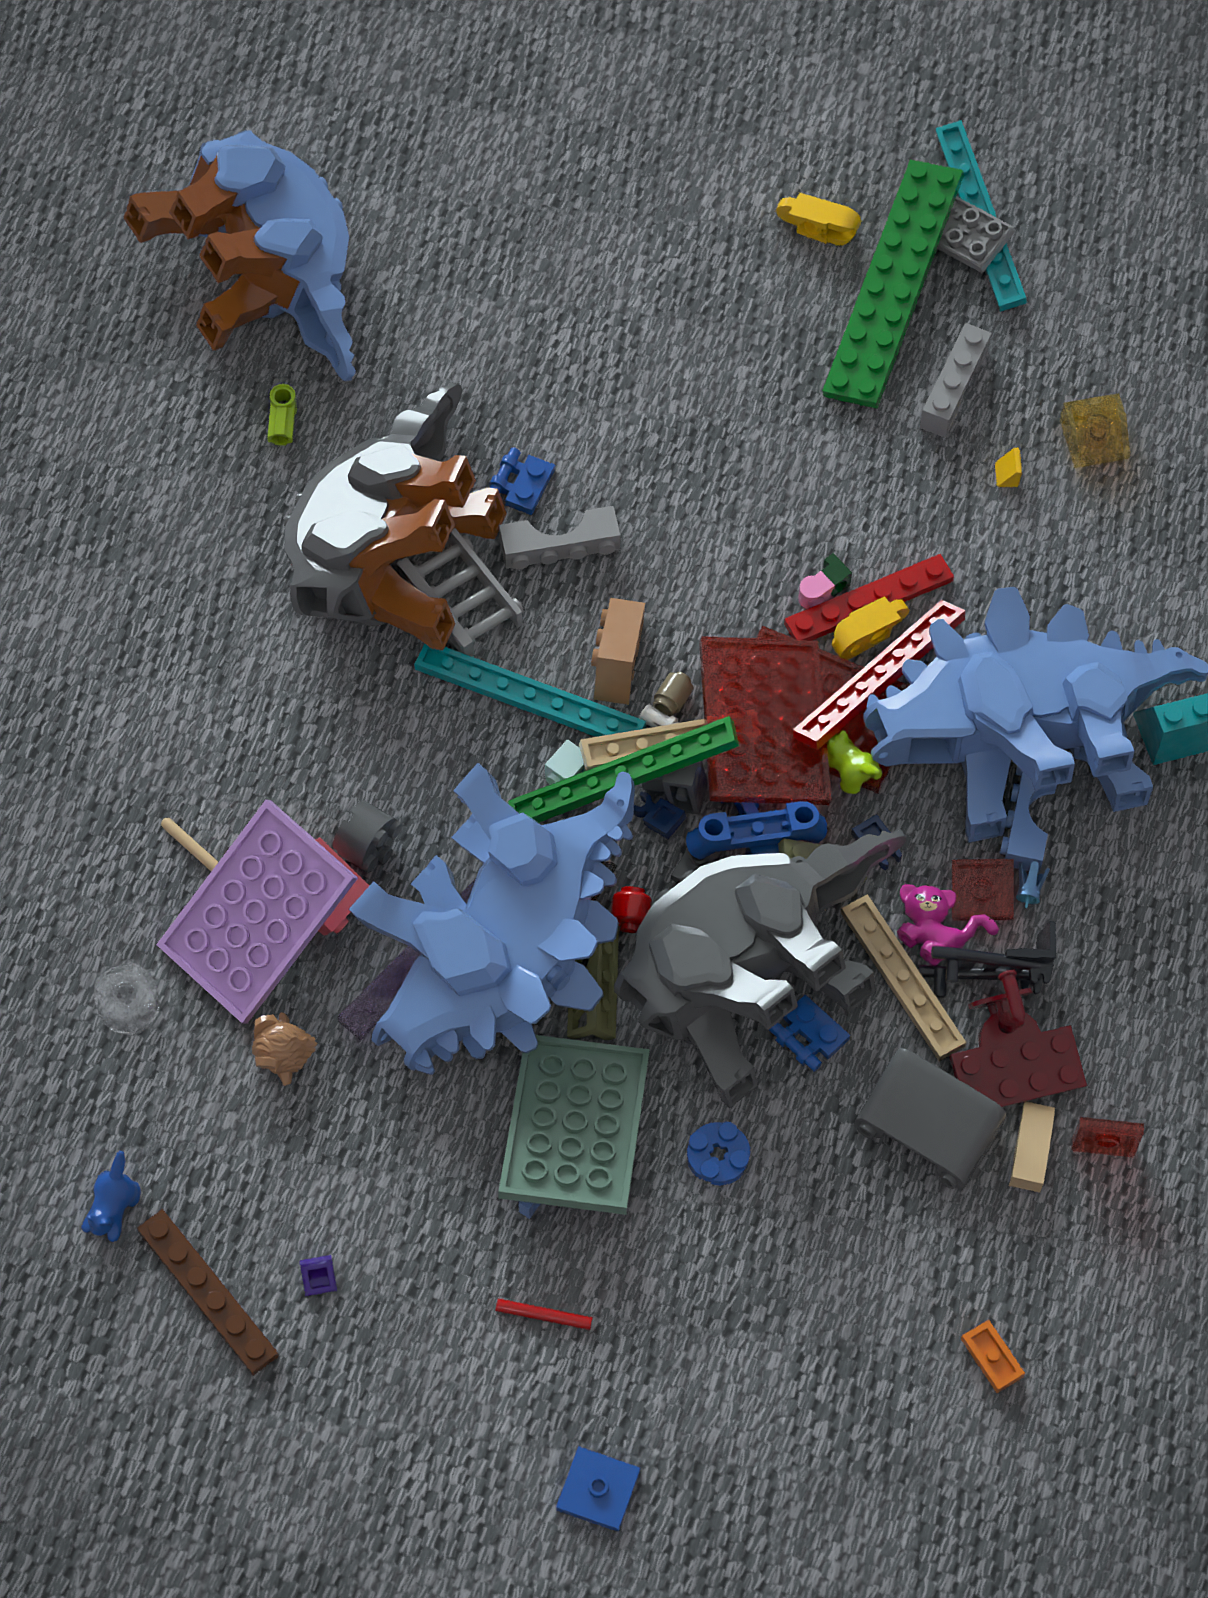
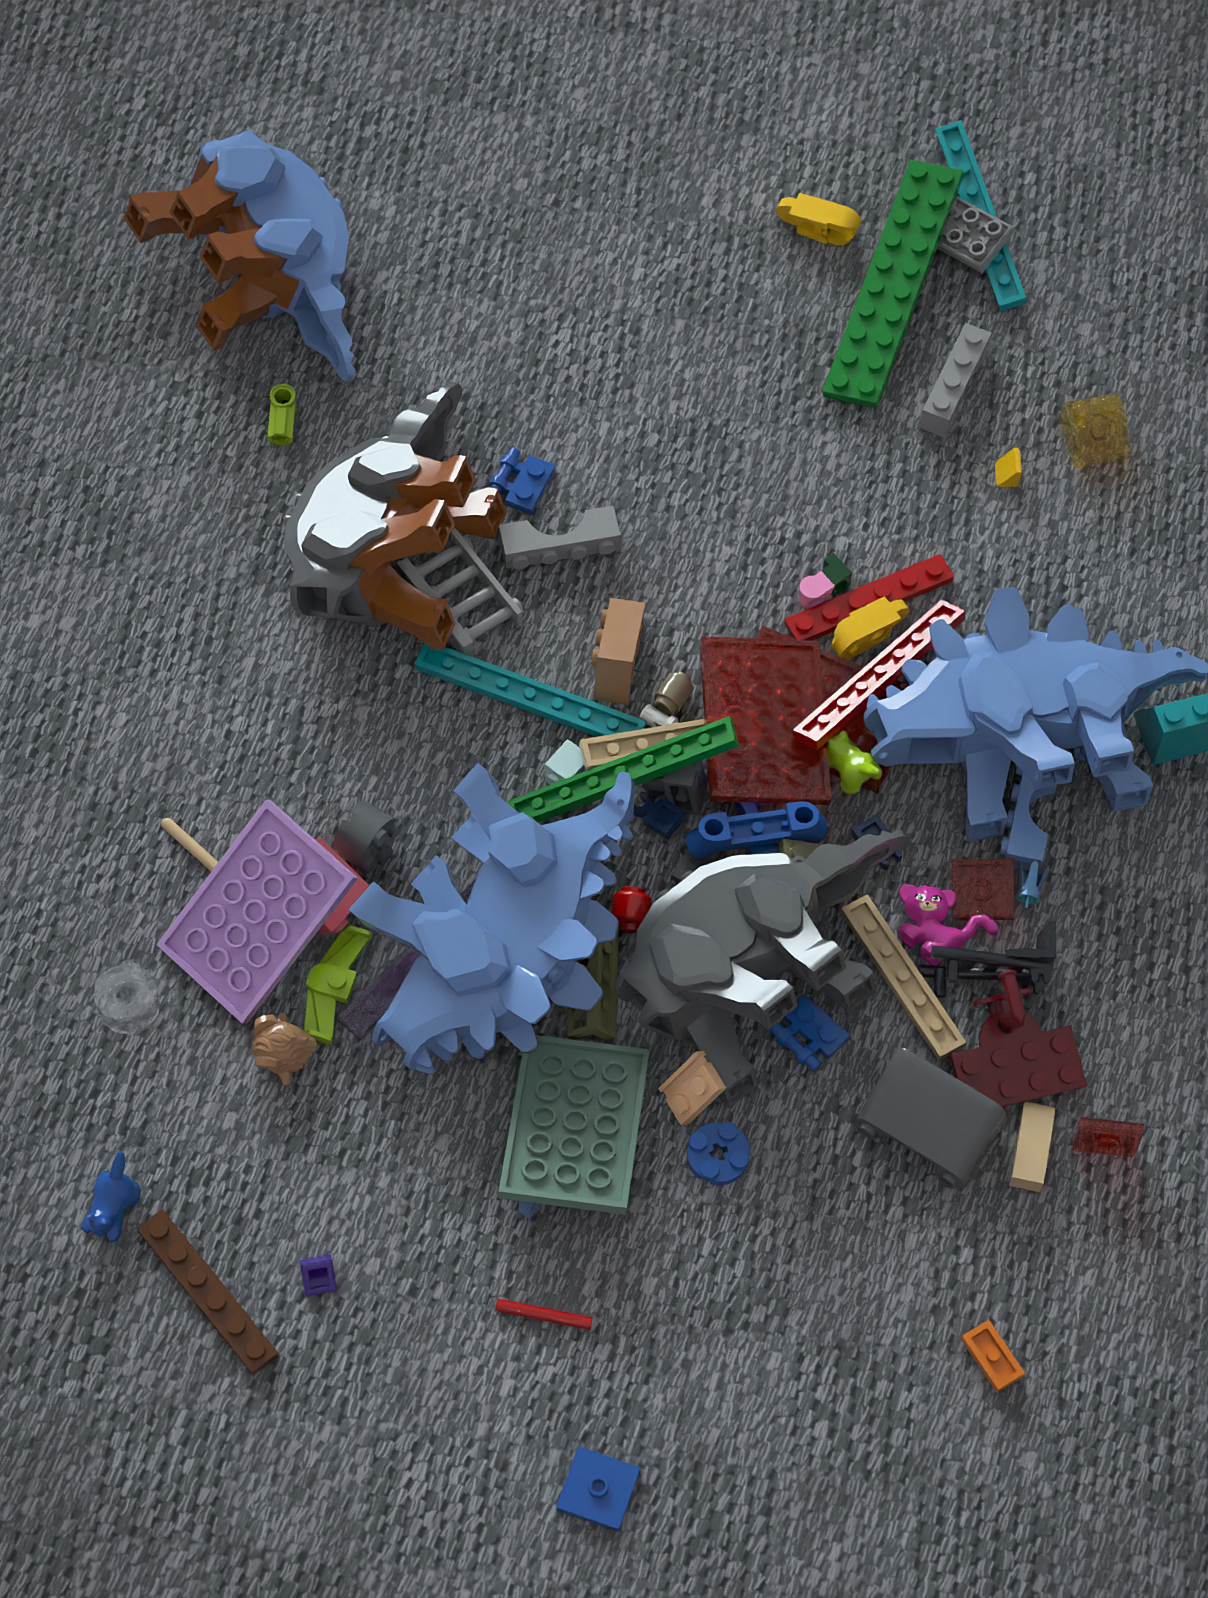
none -> lime plate [304,925,372,1046]
none -> light nougat plate [658,1051,727,1126]

